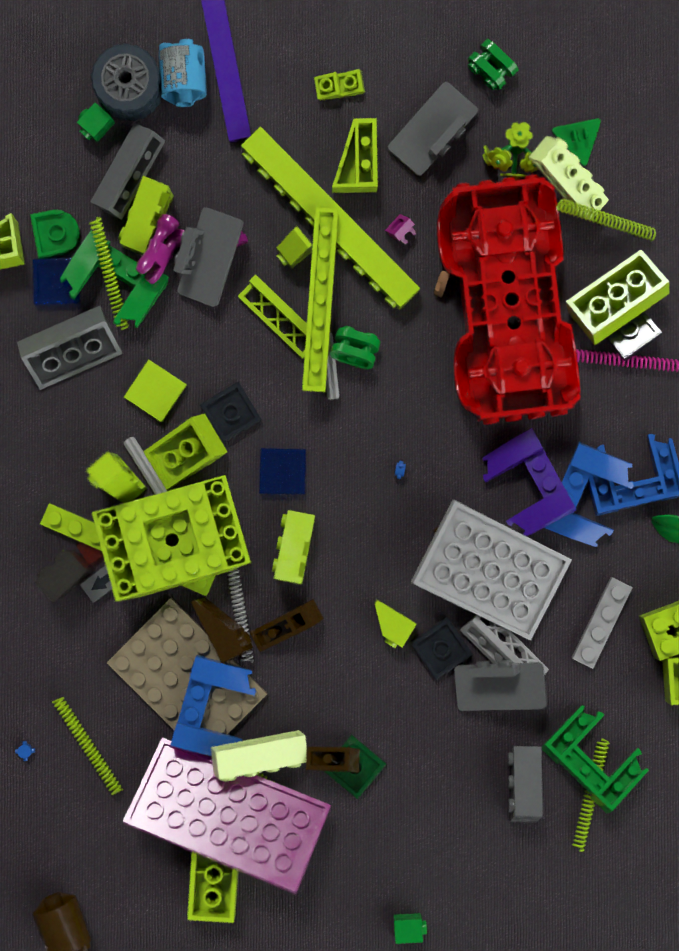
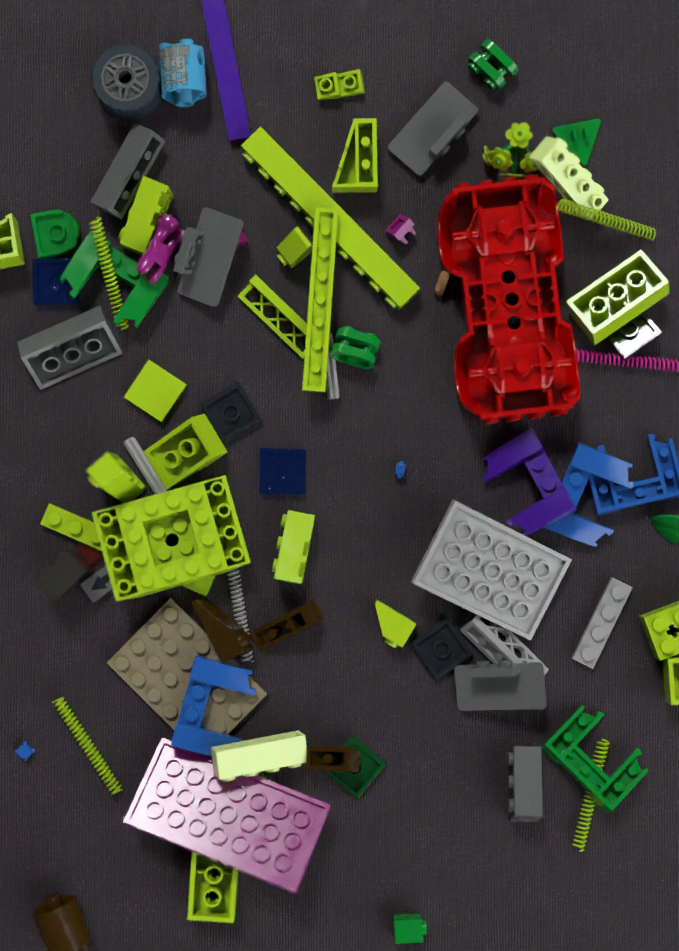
green brick [77,103,115,142] -> none

